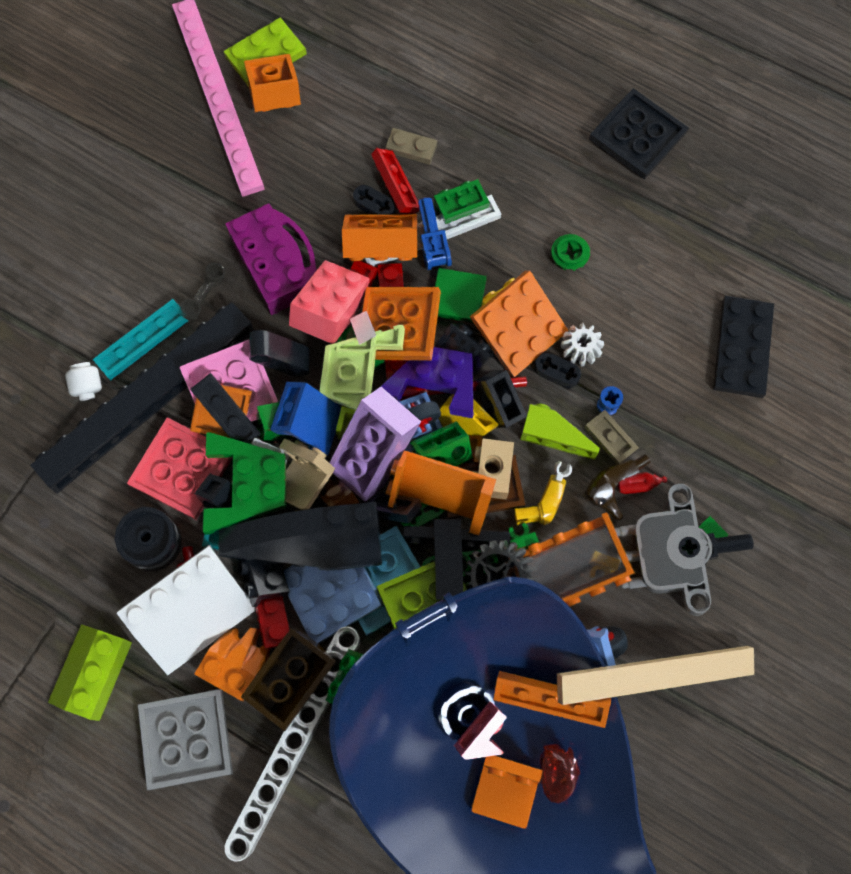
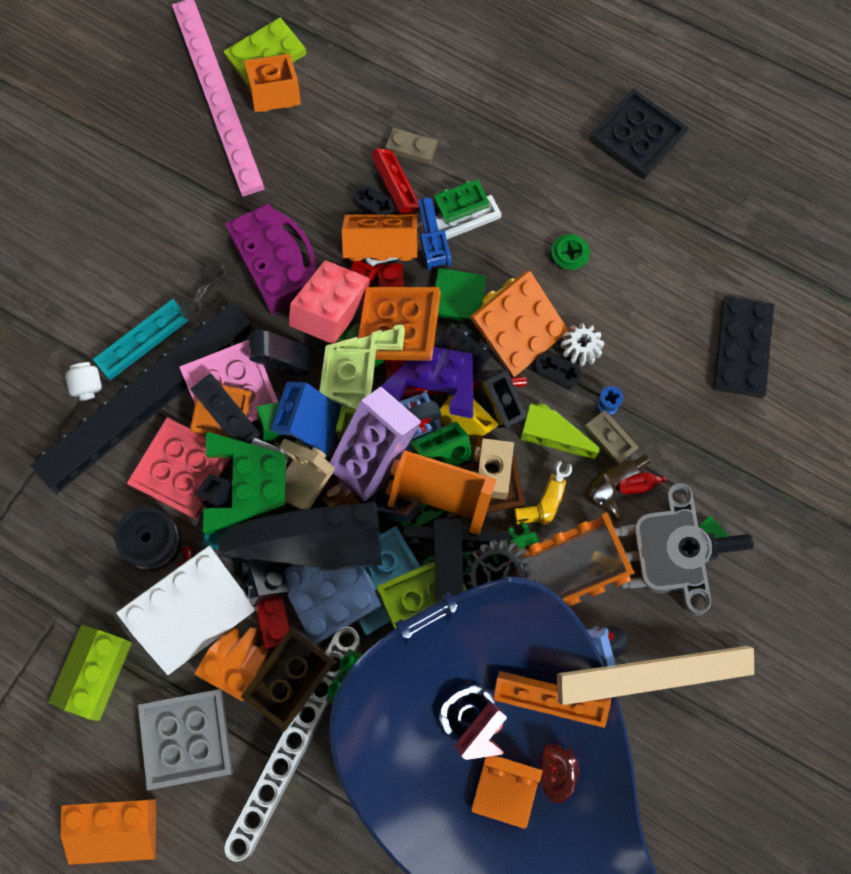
white sticker [350,311,376,345] -> none
none -> orange slope [60,799,156,865]

